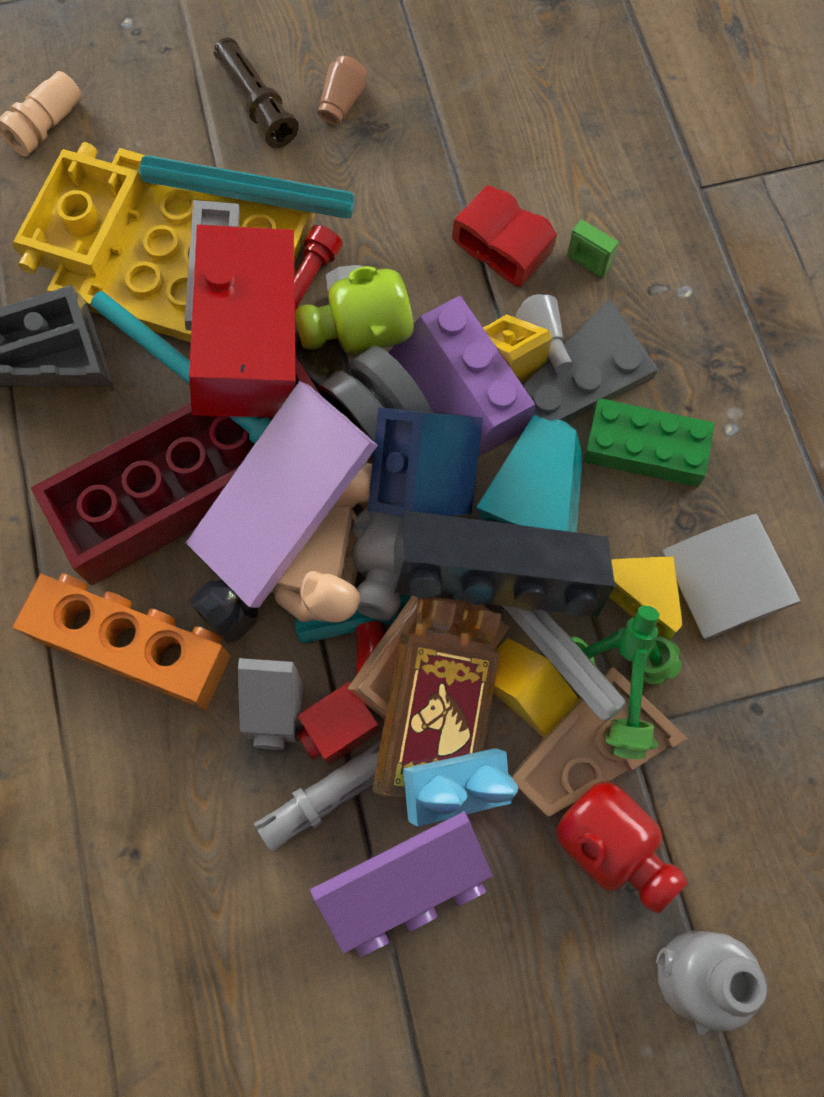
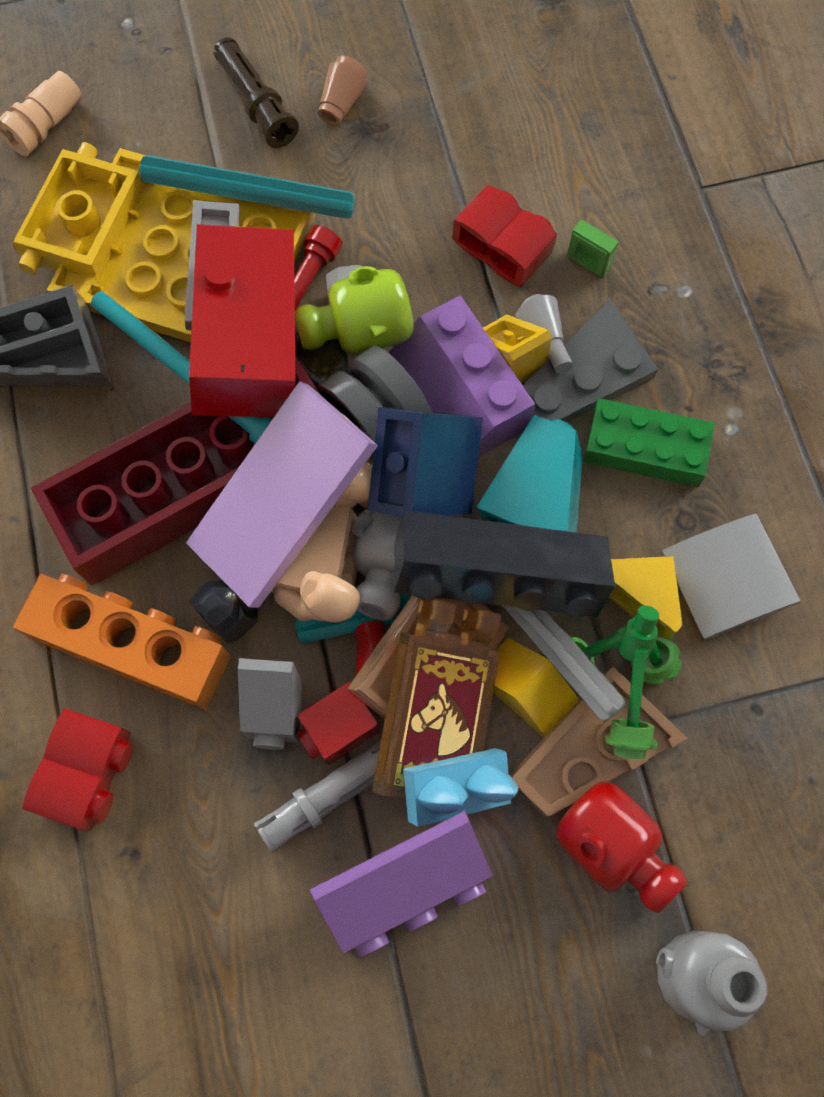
none -> red brick [22,708,133,831]

